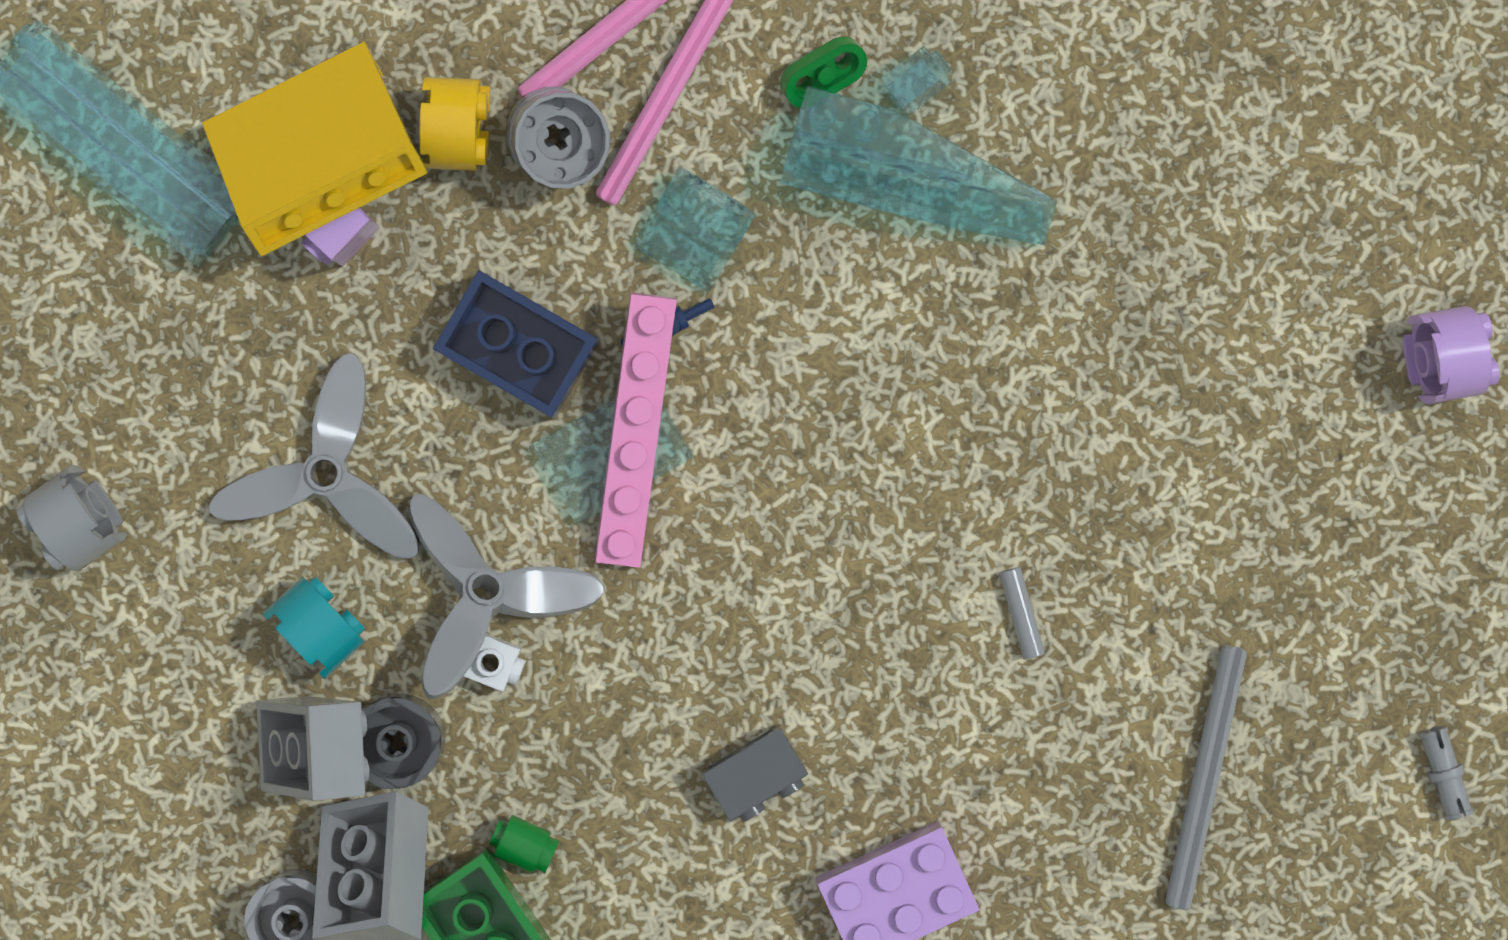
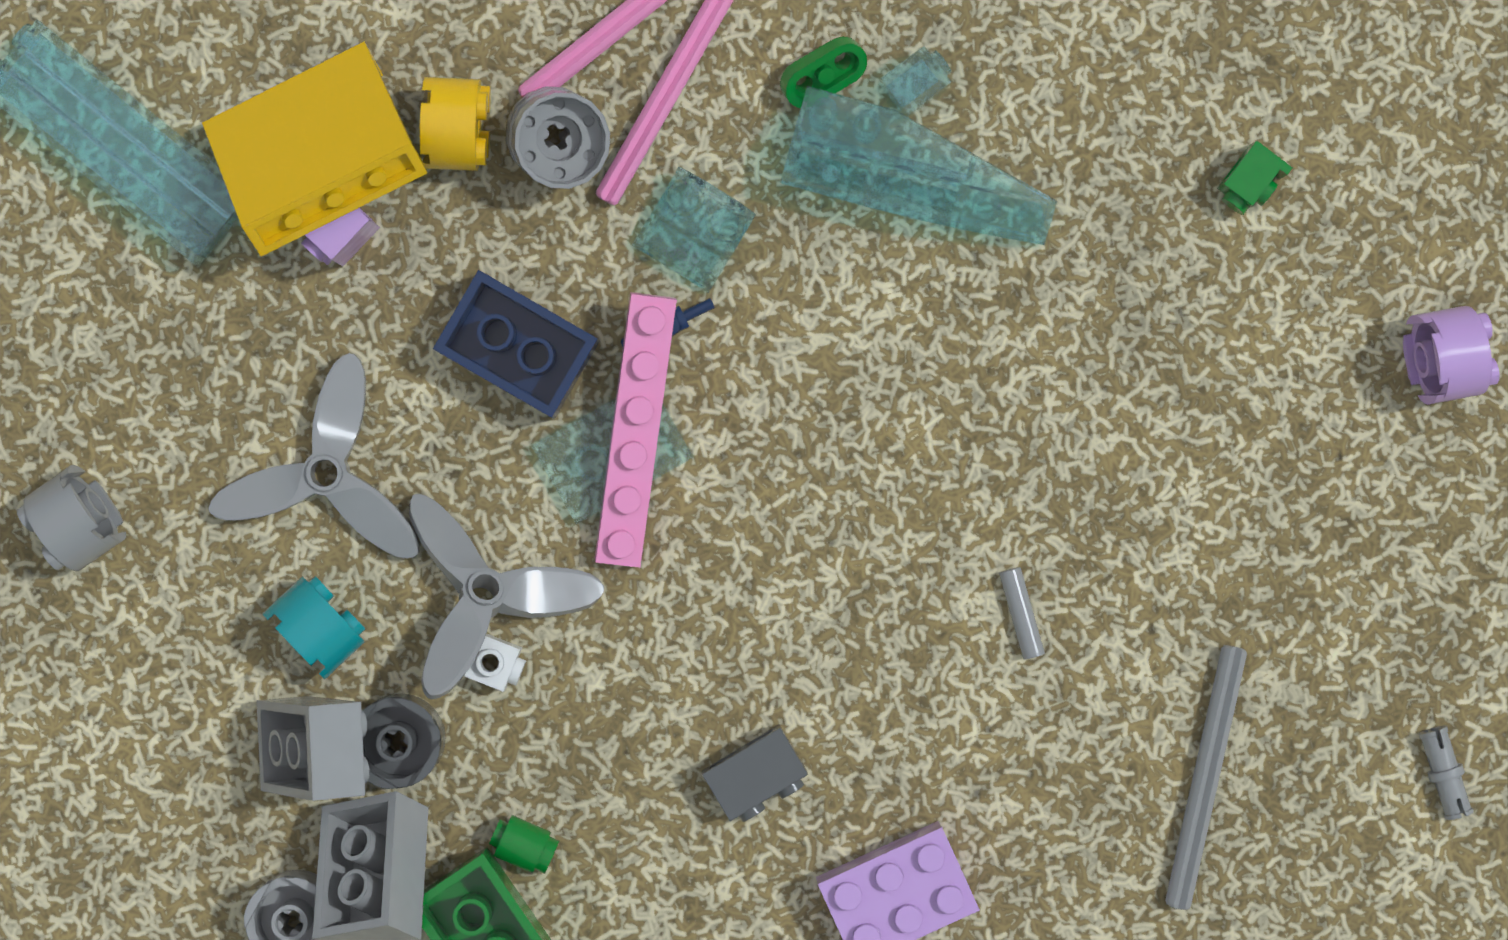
none -> green brick [1217,141,1293,215]

